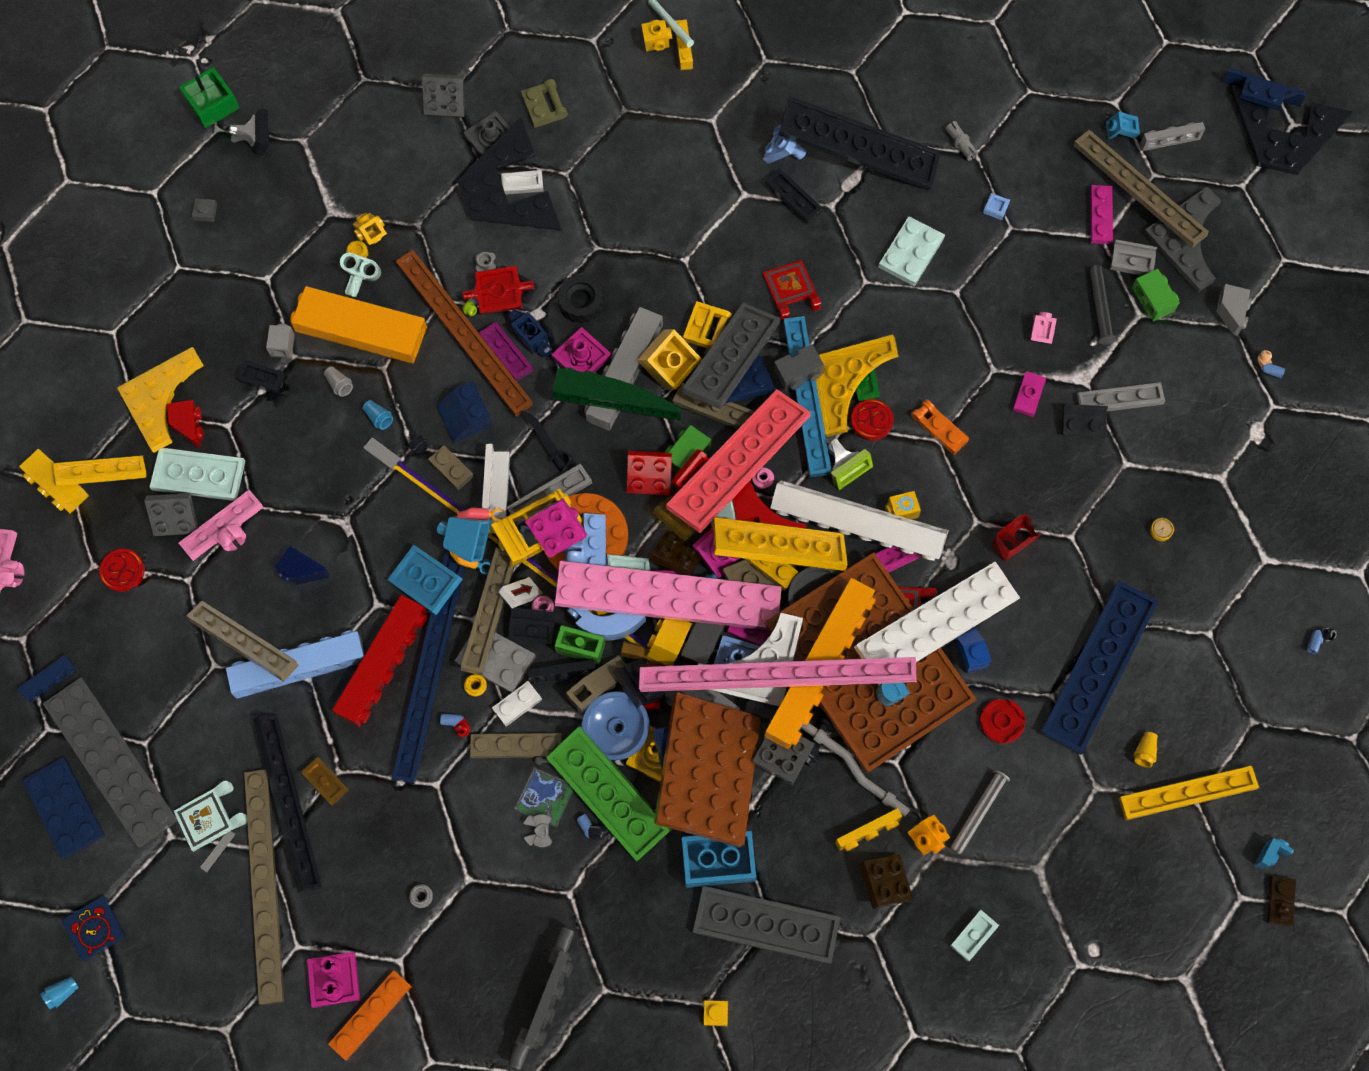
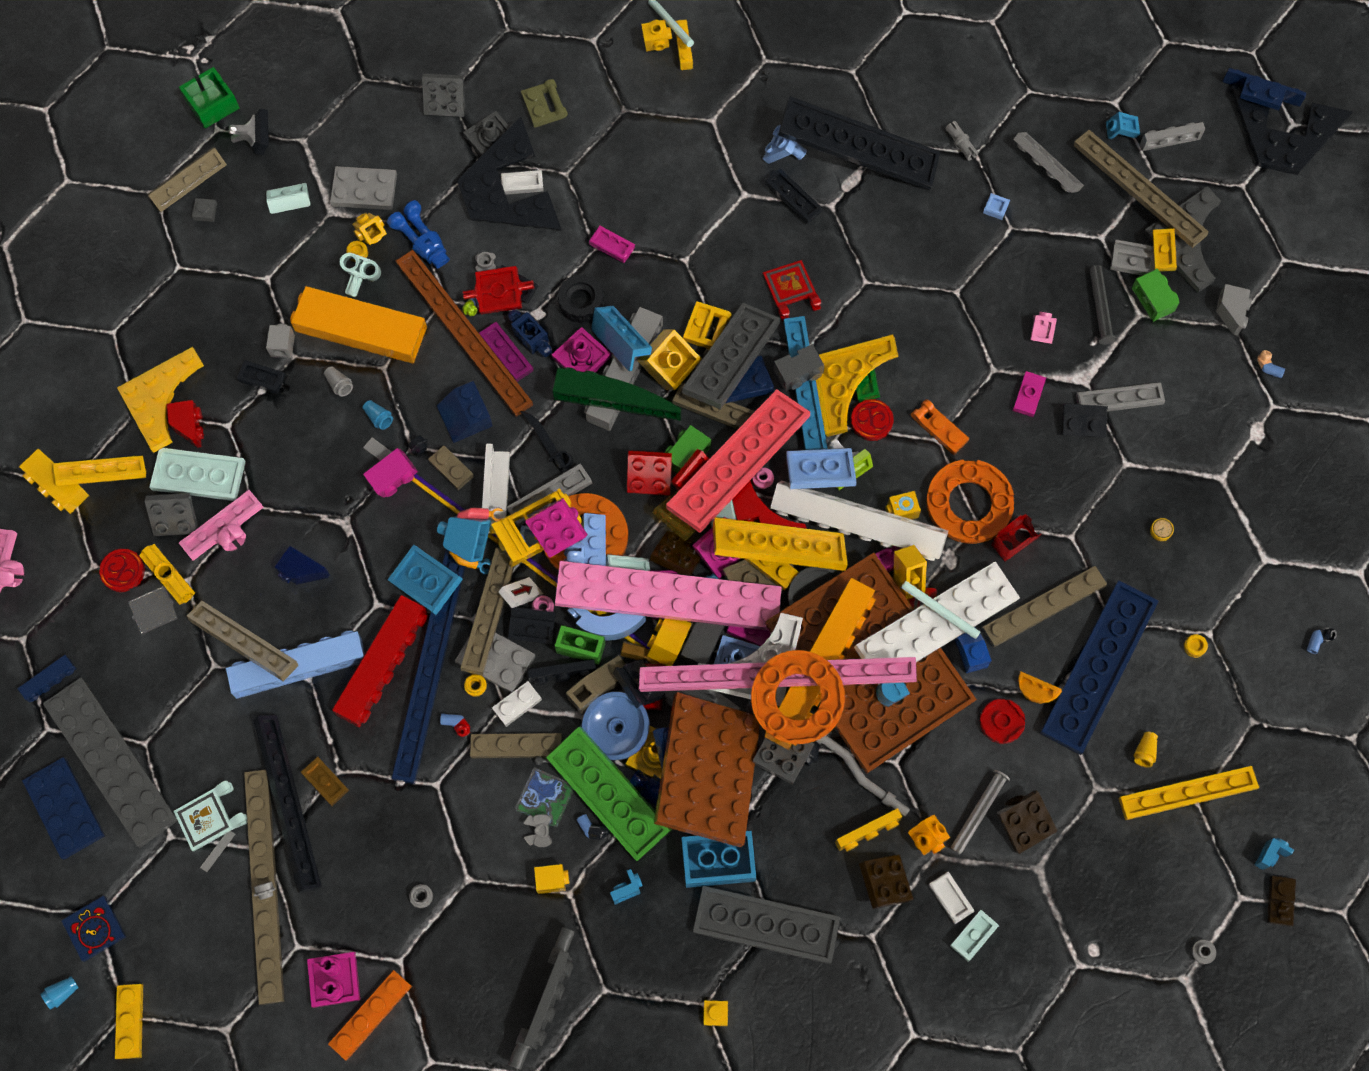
light aqua plate [878,217,945,287] -> none
dark pink plate [1090,185,1113,245] -> none
none -> yellow plate [115,984,143,1059]
none -> clear piece [128,586,178,634]
none -> yellow piece [139,544,195,605]
none -> dark tan plate [147,147,227,212]
none -> light grey plate [253,881,276,900]
none -> light aqua slope [266,183,310,214]
none -> light grey plate [330,166,397,210]
none -> dark pink brick [363,448,418,498]
none -> blue piece [387,200,450,269]
none -> yellow brick [534,864,569,894]
none -> dark pink plate [589,226,635,263]
none -> dark azure panel [591,306,652,371]
none -> dark azure bracket [610,869,643,904]
none -> plate [630,769,661,806]
none -> orange plate [751,650,845,744]
none -> light blue tile [786,448,856,489]
none -> yellow brick [893,545,927,599]
none -> light aqua bar [901,581,980,639]
none -> orange plate [926,460,1014,544]
none -> white tile [928,872,975,925]
none -> dark tan plate [982,566,1107,648]
none -> dark brown plate [997,790,1057,854]
none -> light grey plate [1014,132,1084,193]
none -> light orange plate [1018,671,1062,704]
none -> yellow plate [1152,229,1177,271]
none -> yellow tile [1184,634,1208,658]
none -> light grey plate [1192,940,1216,964]

